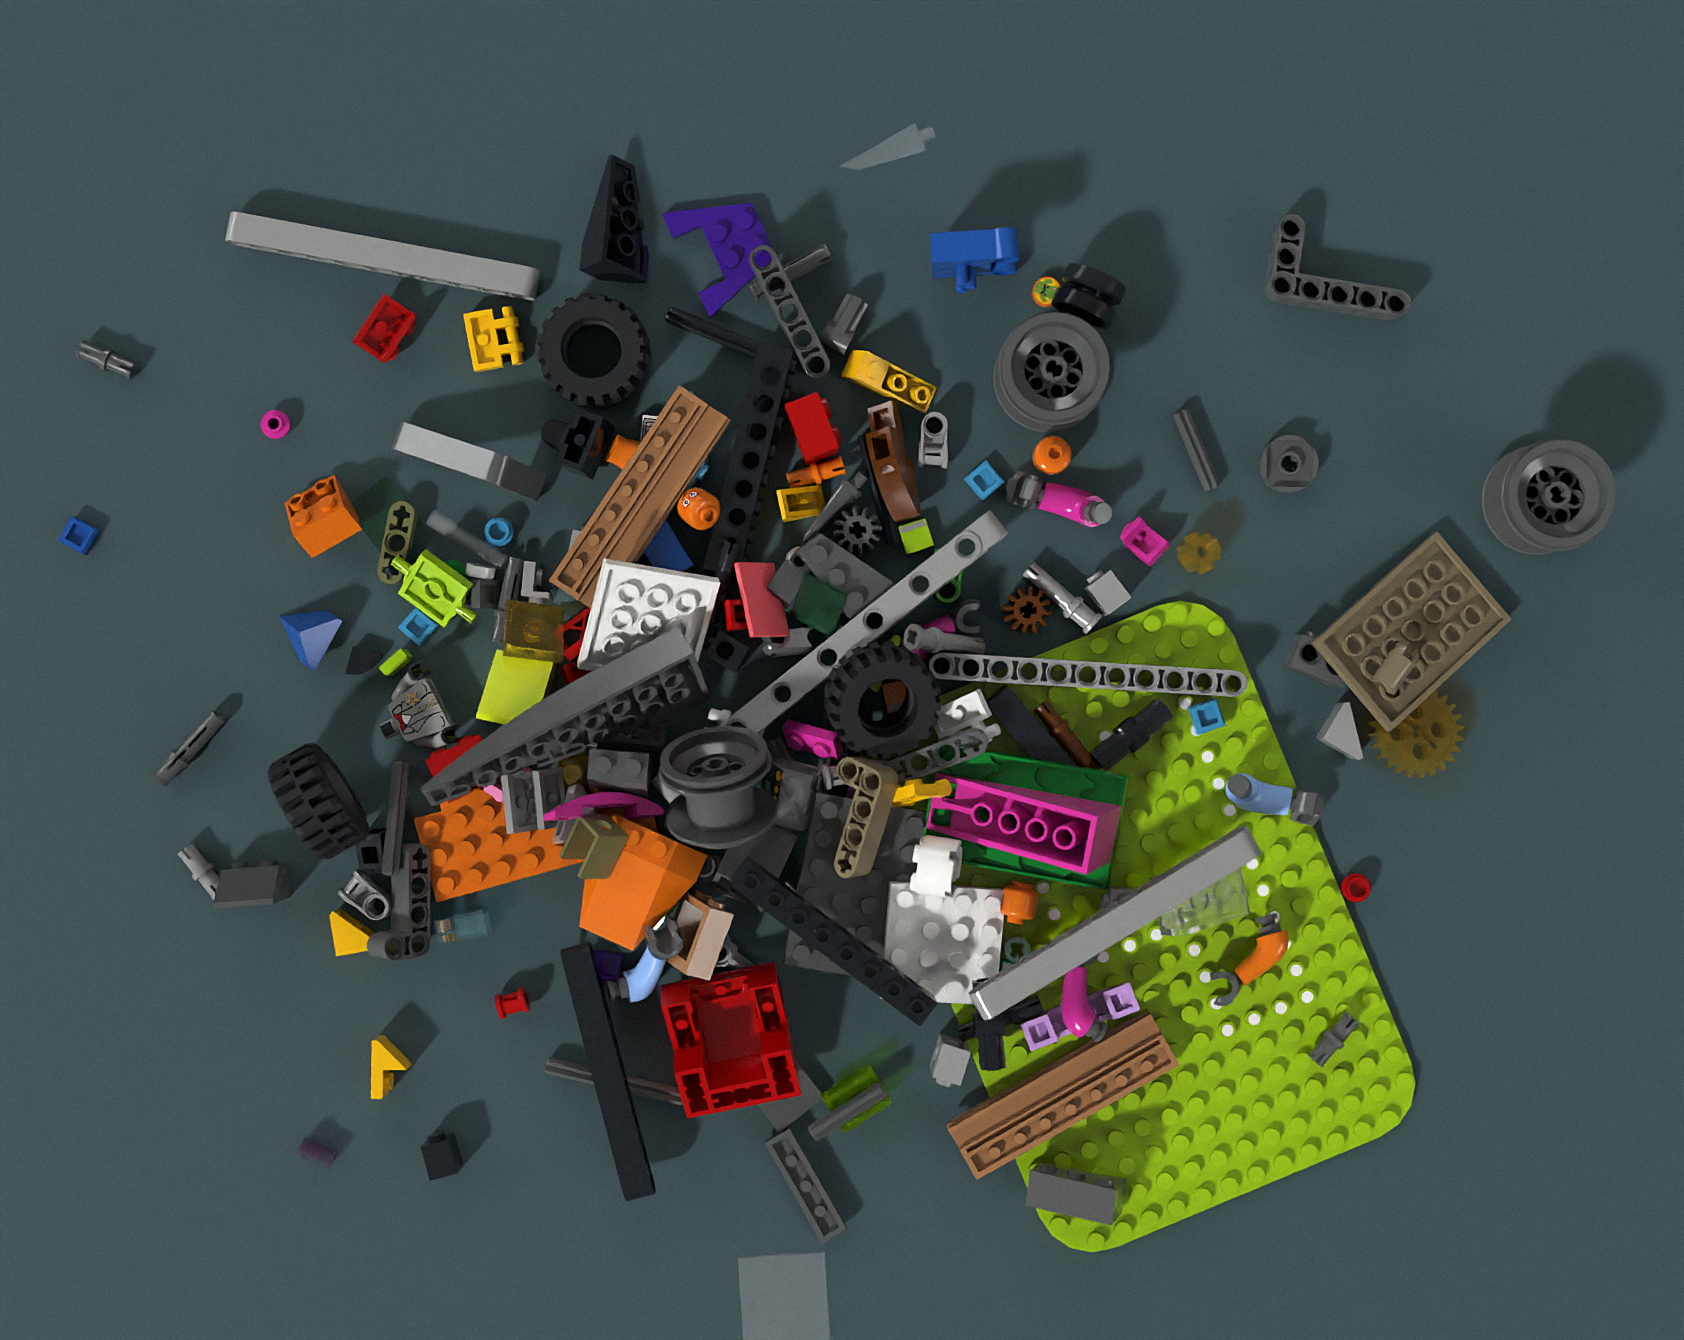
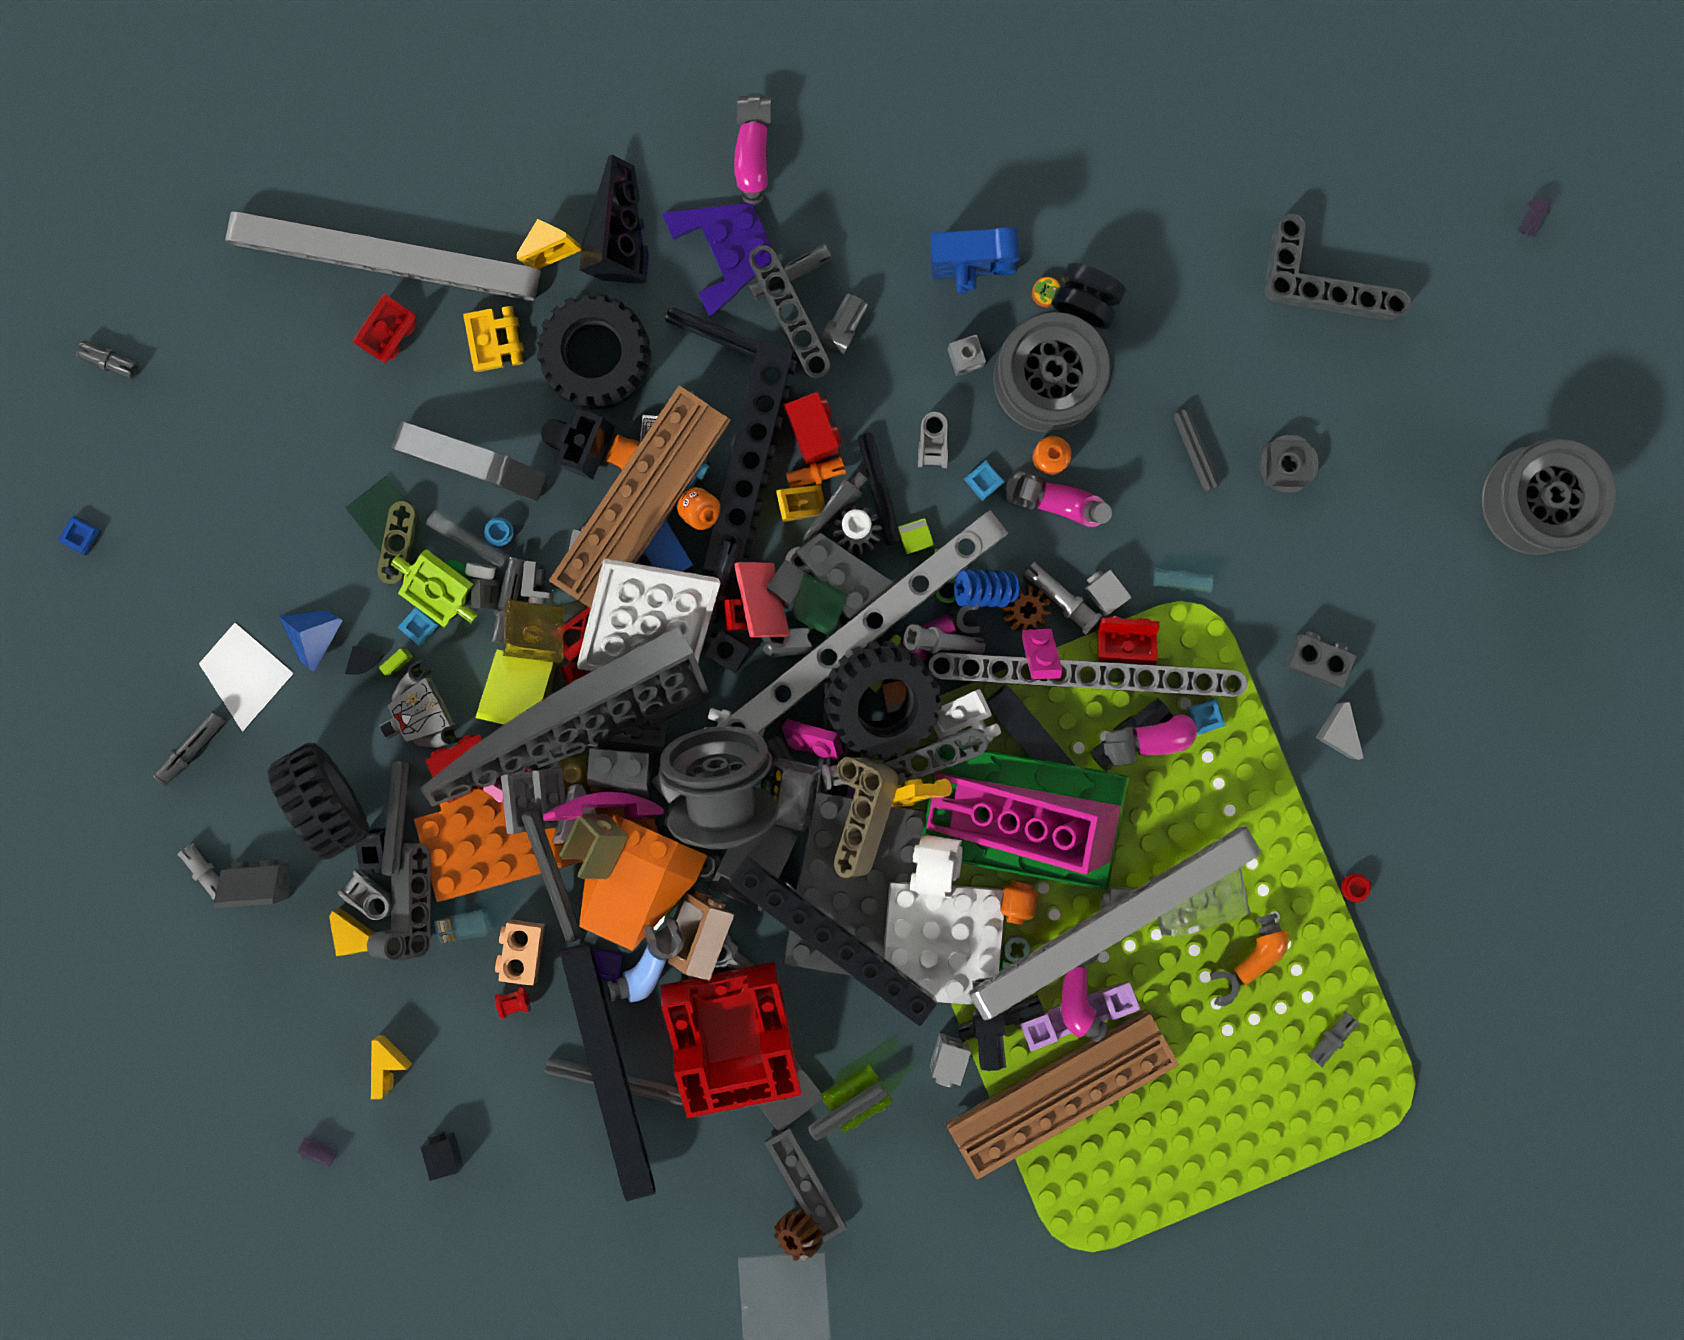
dark pink plate [261,410,291,439] -> none
orange slope [284,475,362,558] -> none
clear bar [840,123,936,170] -> none
yellow slope [841,350,937,414] -> none
reddish brown slope [865,400,921,522] -> none
dark grey wedge [1025,1163,1127,1225] -> none
reddish brown pin [1033,699,1102,770] -> none
dark pink bracket [1120,516,1170,567] -> none
clear yellow brick [1176,531,1221,575] -> none
piece [1226,773,1325,826] -> none
dark tan plate [1311,532,1512,731] -> none
clear yellow gear [1367,689,1465,778] -> none
dark tan piece [1371,642,1419,694] -> none
none -> white sticker [199,623,293,732]
none -> light nougat brick [495,920,545,986]
none -> yellow slope [517,219,582,269]
none -> dark grey axle [521,809,582,942]
none -> dark pink piece [734,93,771,204]
none -> reddish brown gear [774,1209,824,1261]
none -> white tile [842,509,871,539]
none -> light grey brick [947,334,986,376]
none -> blue piece [954,569,1020,607]
none -> dark pink plate [1022,629,1062,679]
none -> red bracket [1097,616,1160,666]
none -> dark pink piece [1104,715,1198,766]
none -> clear light blue pin [1153,568,1214,593]
none -> clear purple pin [1518,197,1551,237]

